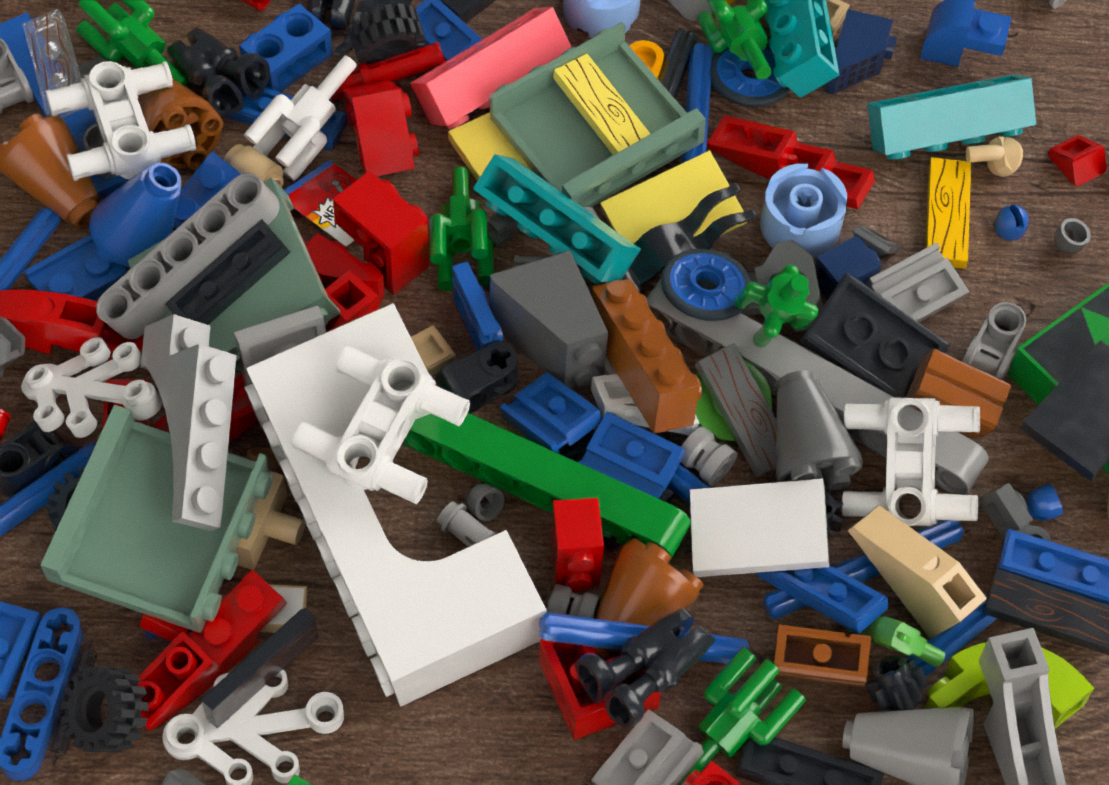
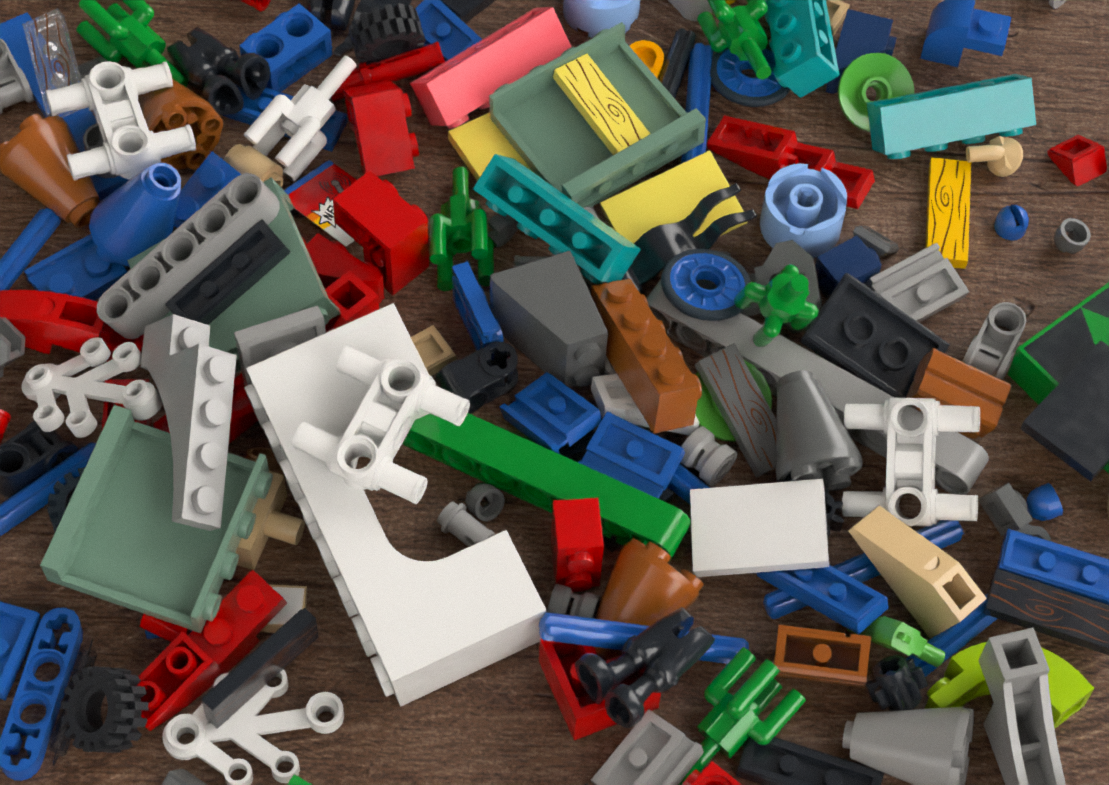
none -> bright green dish [838,53,914,132]

